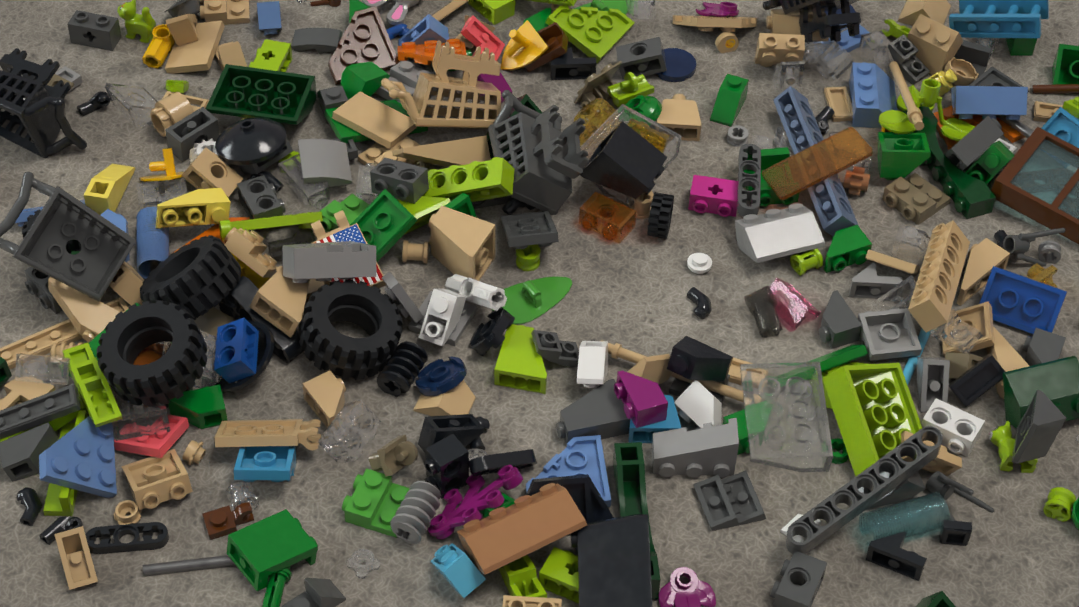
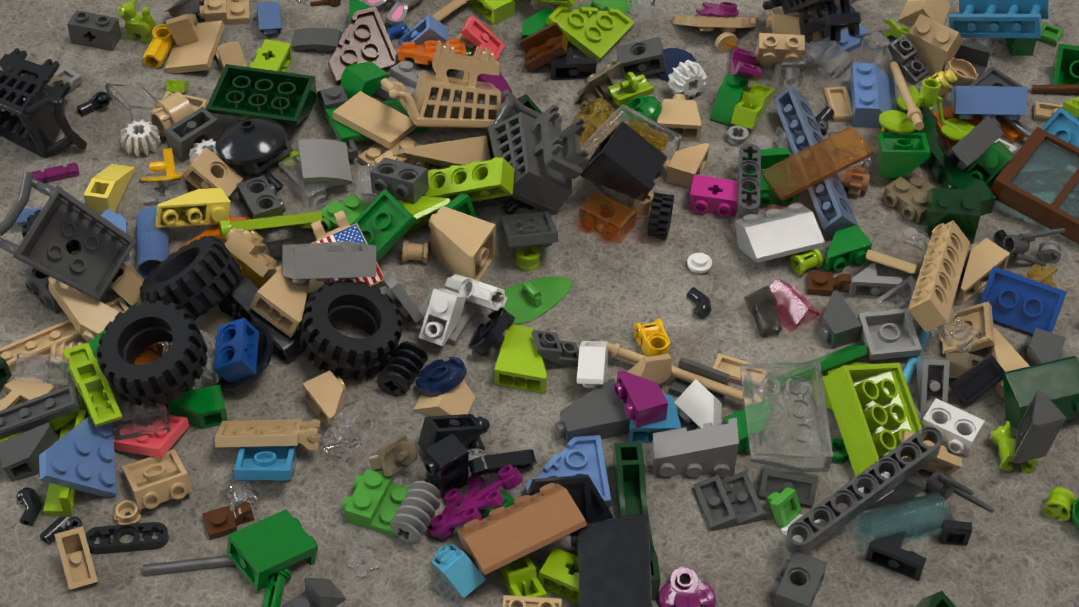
tan plate [182,440,206,465] -> none
yellow shield [501,20,549,70] -> none
black slope [667,336,733,381] -> none
none -> magenta axle [32,162,79,183]
none -> white gear [120,119,161,158]
none -> yellow piece [634,318,670,357]
none -> tan slope [664,143,710,189]
none -> white gear [667,60,707,100]
none -> magenta slope [730,46,762,82]
none -> lime slope [731,83,776,130]
none -> dark grey panel [759,465,818,506]
none -> bright green tile [766,487,802,528]
none -> reddish brown plate [807,271,851,296]
none -> dark green slope [924,187,982,243]
none -> bright green tile [1037,23,1064,47]

